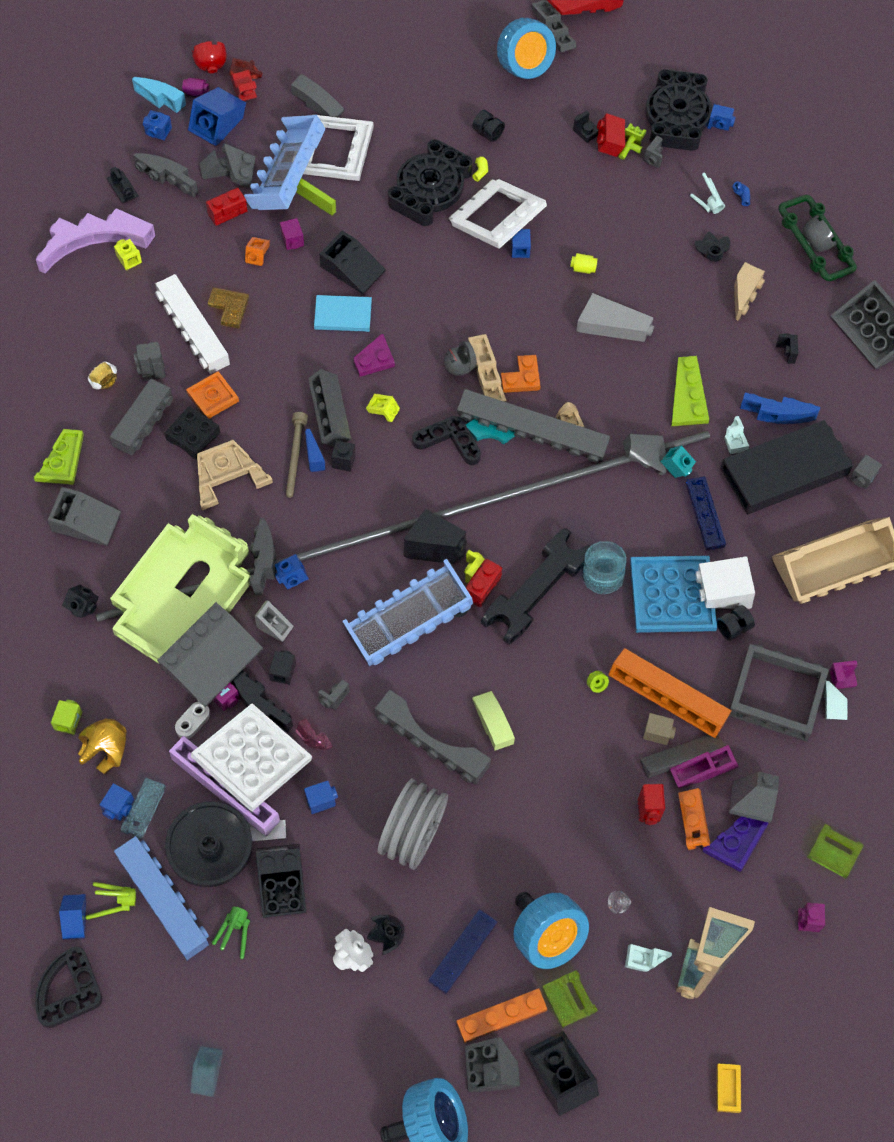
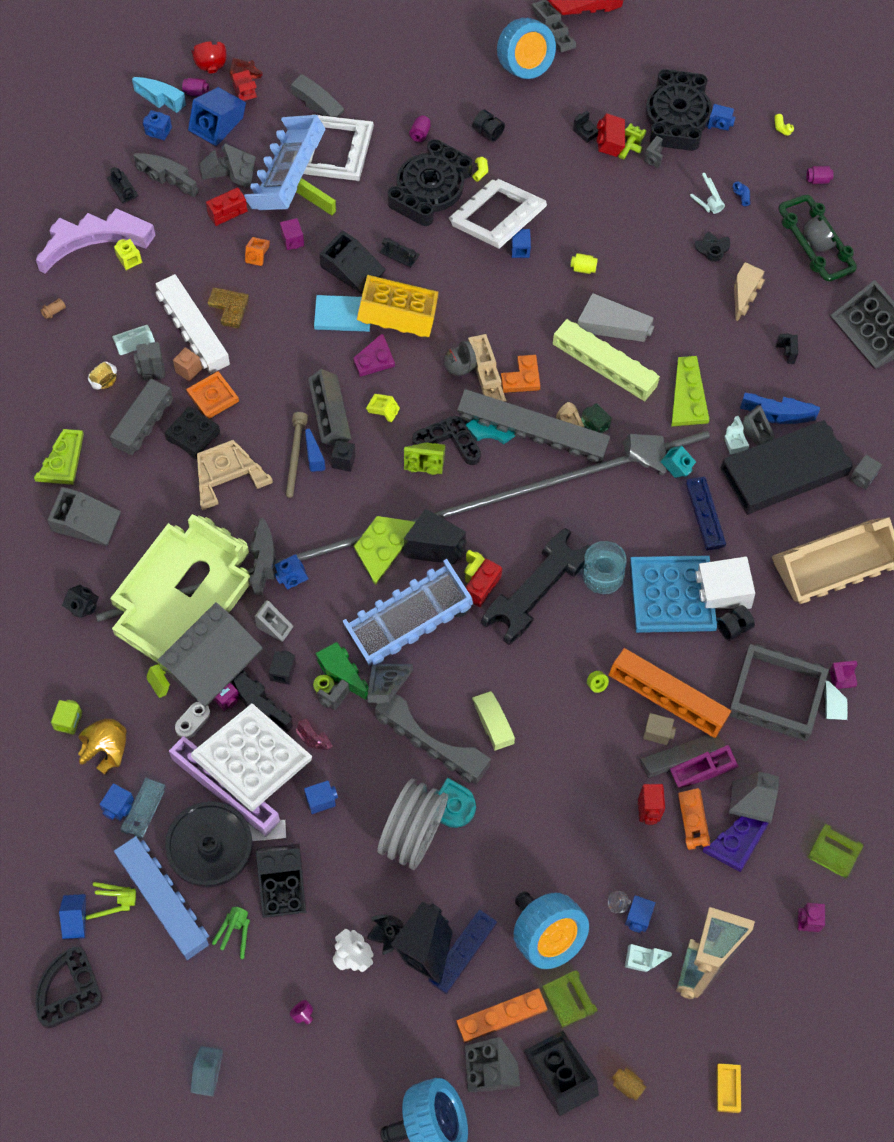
none -> medium nougat pin [40,298,66,319]
none -> light aqua slope [113,325,155,355]
none -> lime tile [147,664,170,698]
none -> nougat brick [173,348,202,381]
none -> magenta tile [290,1000,313,1024]
none -> lime plate [313,675,334,694]
none -> green slope [316,642,369,700]
none -> lime wing [354,516,415,585]
none -> yellow slope [357,275,438,337]
none -> dark grey wing [368,664,413,704]
none -> black hinge [379,238,420,268]
none -> black slope [391,901,453,984]
none -> lime slope [404,442,445,475]
none -> magenta brick [409,115,431,142]
none -> teal tile [438,777,476,828]
none -> yellowish green brick [553,319,660,401]
none -> clear green brick [581,403,612,433]
none -> clear yellow brick [612,1067,647,1101]
none -> blue brick [625,895,656,933]
none -> dark grey slope [743,405,775,445]
none -> neon yellow arm [774,114,794,136]
none -> magenta brick [806,166,833,184]

